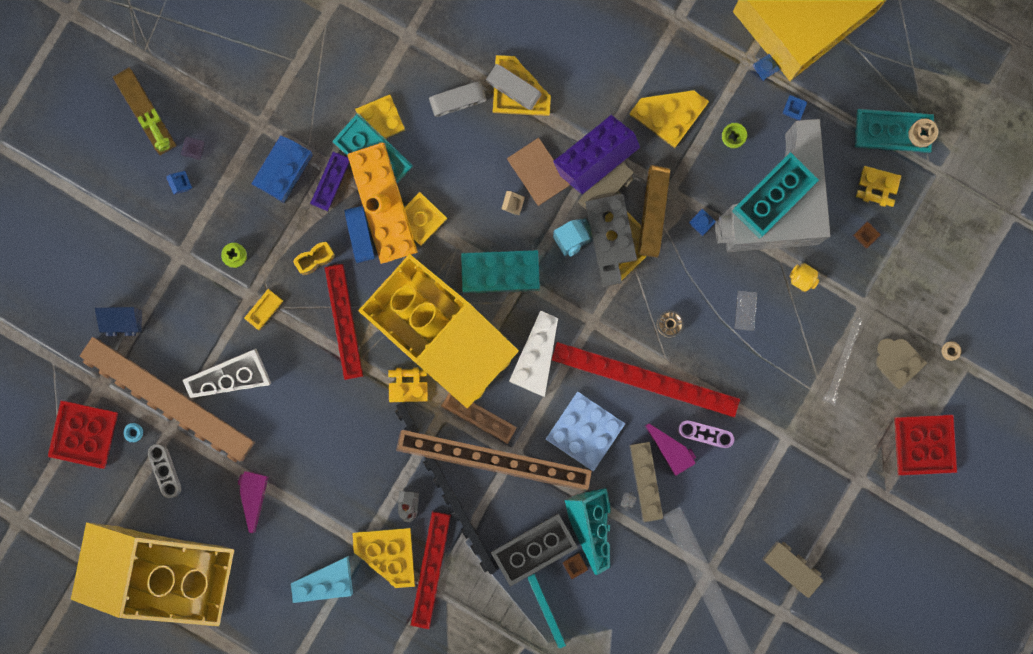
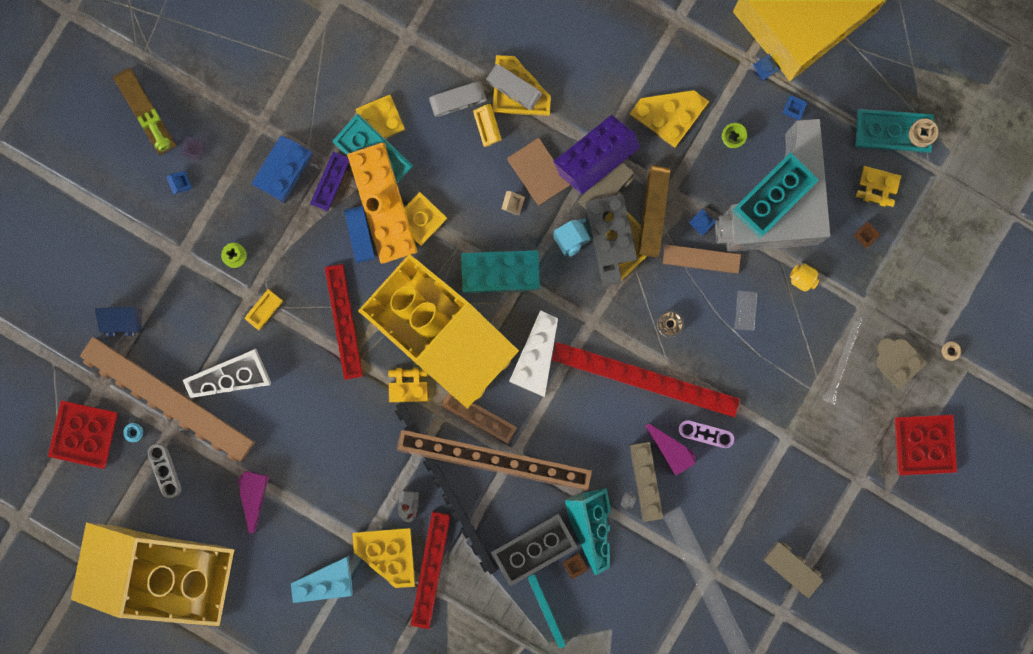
yellow brick [293,242,335,275] -> none
light blue plate [546,392,625,471] -> none
none -> yellow tile [473,104,502,147]
none -> medium nougat tile [662,245,741,274]

